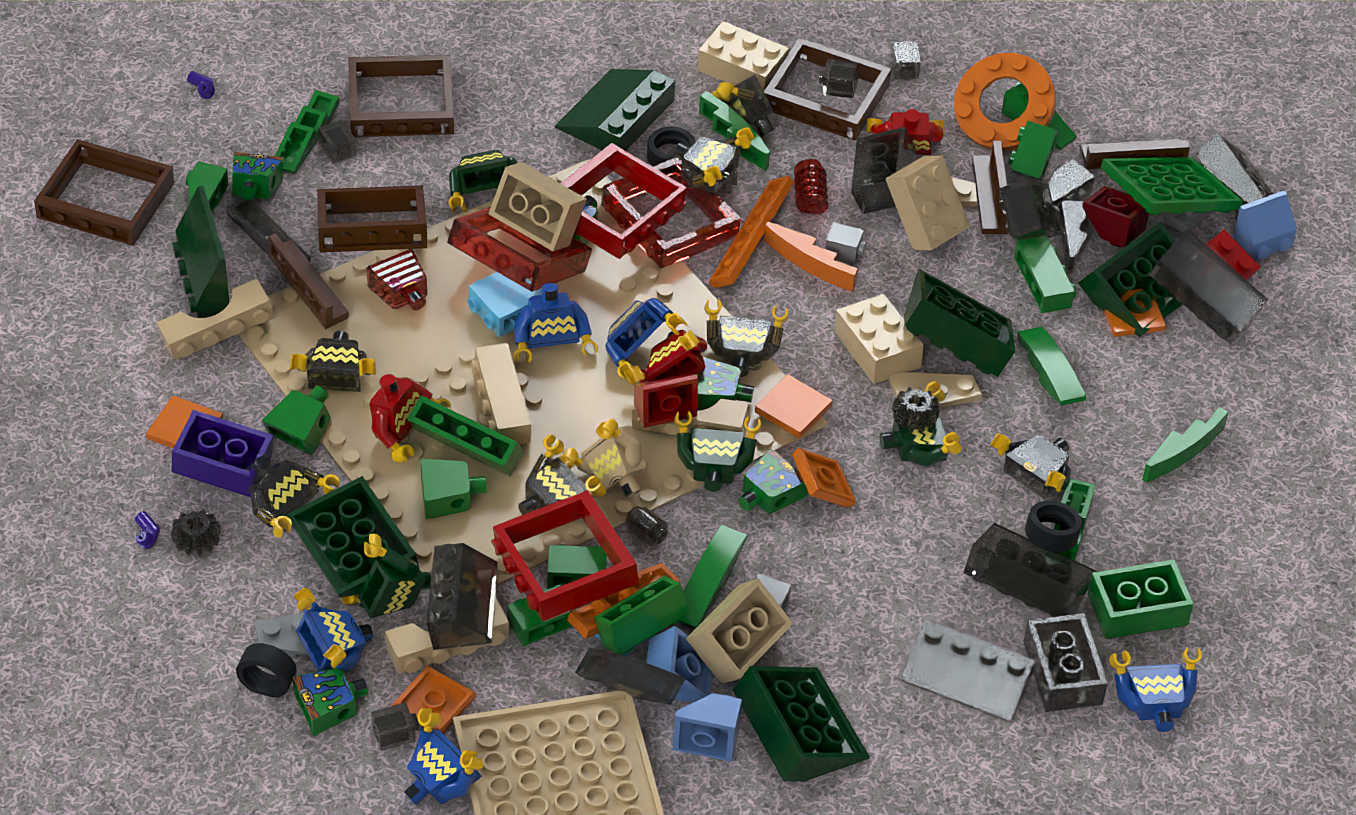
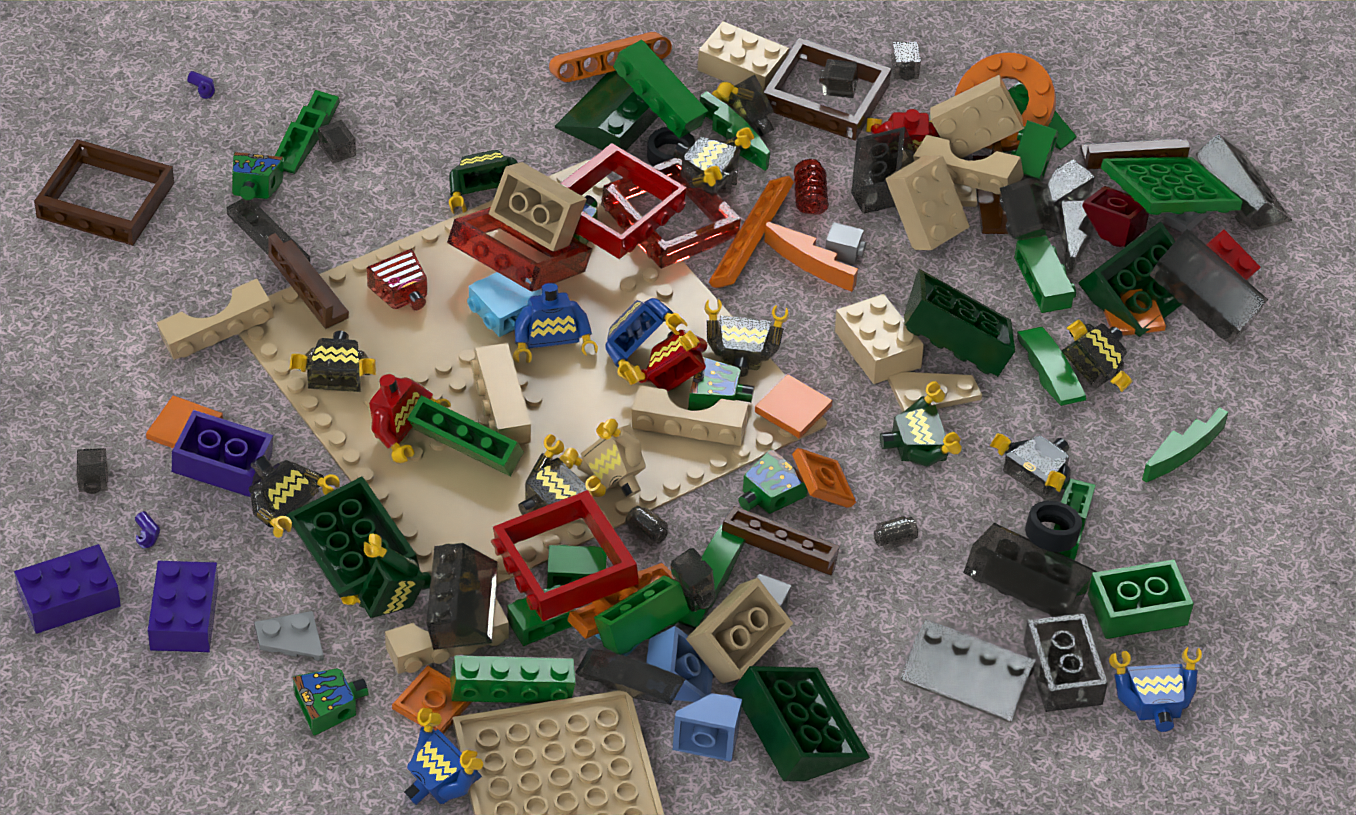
clear smoke gear [171,508,221,557] -> none
dark green slope [172,186,229,318] -> none
green slope [186,161,229,214] -> none
black tyre [236,643,297,697] -> none
green torso [262,386,331,455] -> none
blue torso [293,587,373,673] -> none
reddish brown window [317,185,428,253] -> none
reddish brown window [348,55,454,137] -> none
clear smoke brick [371,703,419,751] -> none
green torso [421,459,486,519] -> none
red slope [634,374,698,428] -> none
dark green torso [674,411,762,492] -> none
clear smoke gear [892,386,940,433] -> none
medium blue slope [1233,191,1297,260] -> none
none -> dark purple brick [14,544,121,634]
none -> clear smoke brick [76,448,108,494]
none -> dark purple brick [148,561,219,652]
none -> green brick [450,655,576,703]
none -> orange beam [549,32,672,82]
none -> green brick [613,39,708,139]
none -> clear smoke brick [670,548,715,612]
none -> reddish brown fence [722,506,840,576]
none -> clear smoke brick [873,516,918,551]
none -> tan arch [913,135,1023,197]
none -> tan brick [930,75,1023,159]
none -> clear smoke torso [1061,319,1132,392]

